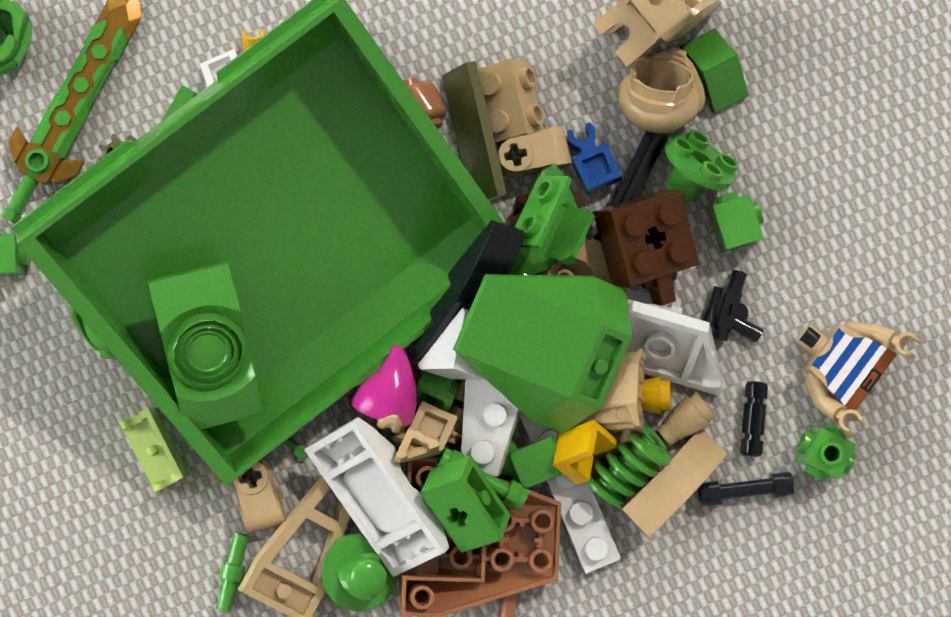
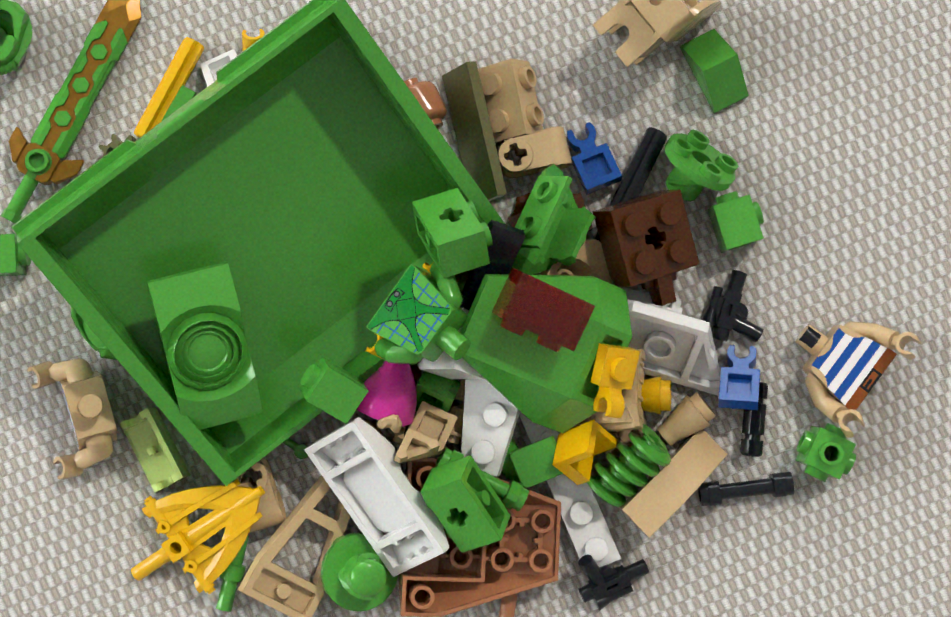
tan helmet [619,47,706,134] -> none
none -> tan torso [27,358,117,480]
none -> yellow bar [131,479,265,594]
none -> yellow axle [134,37,204,138]
none -> bright green brick [300,356,369,424]
none -> bright green torso [366,262,471,364]
none -> bright green brick [412,188,493,279]
none -> clear red brick [492,268,595,352]
none -> black piece [578,555,649,611]
none -> yellow plate [590,343,640,418]
none -> plate [718,345,760,410]

